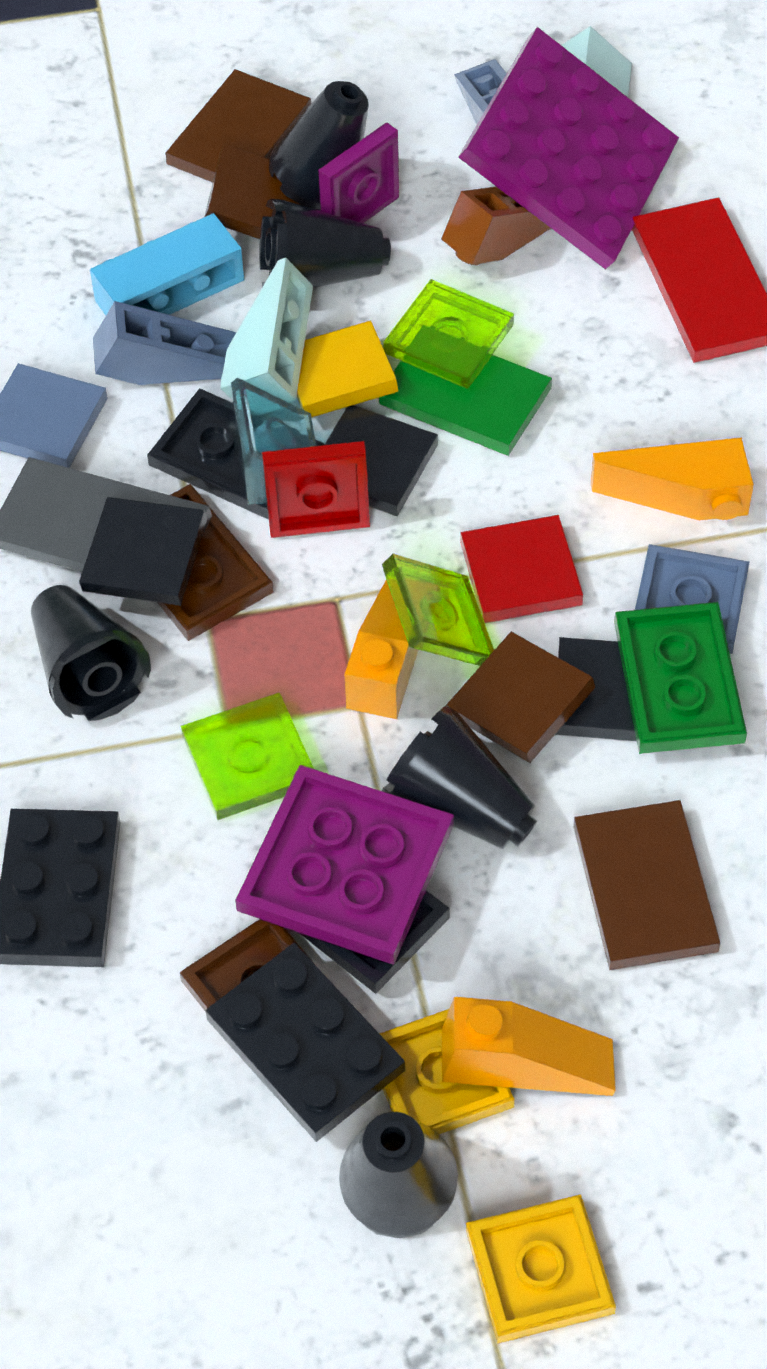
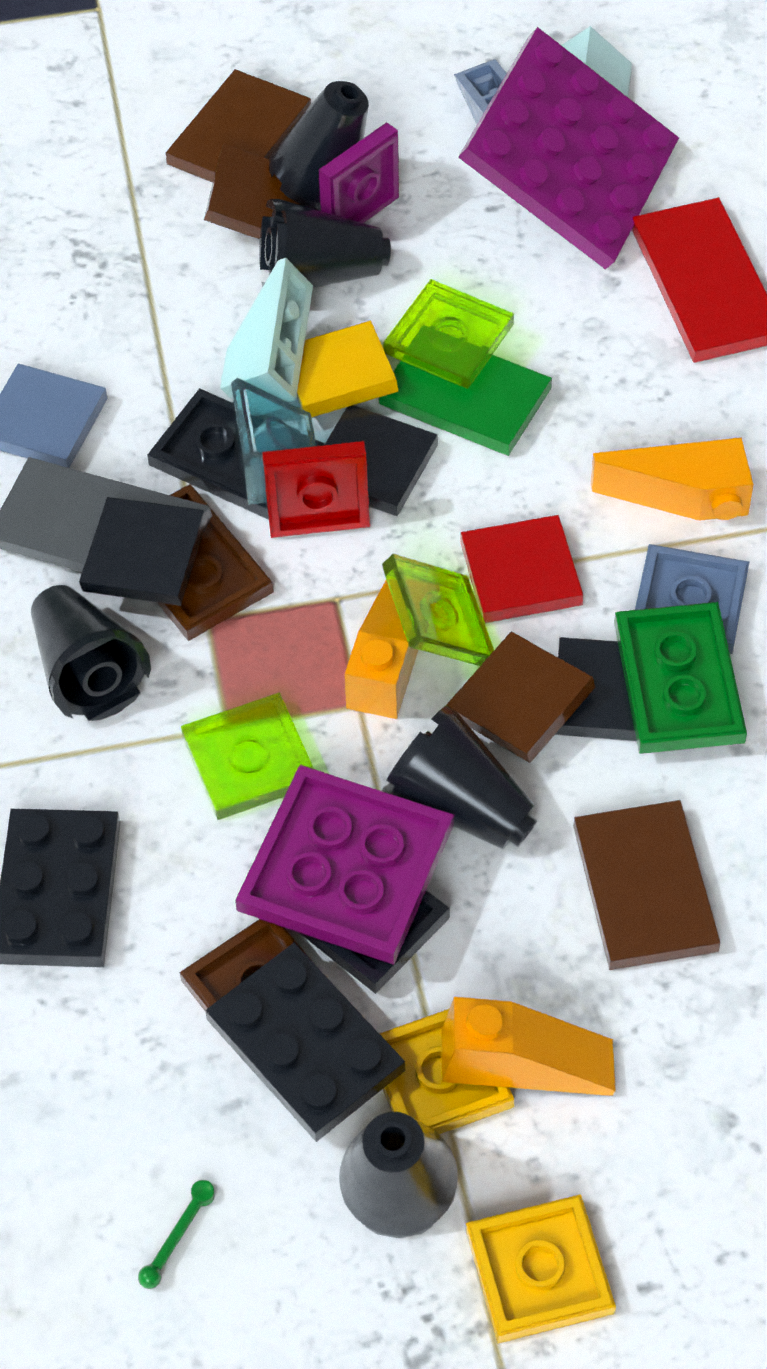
medium azure brick [90,213,244,315] -> none
sand blue slope [93,301,237,385] -> none
dark orange slope [441,186,551,265] -> none
none -> green hinge [138,1180,215,1289]

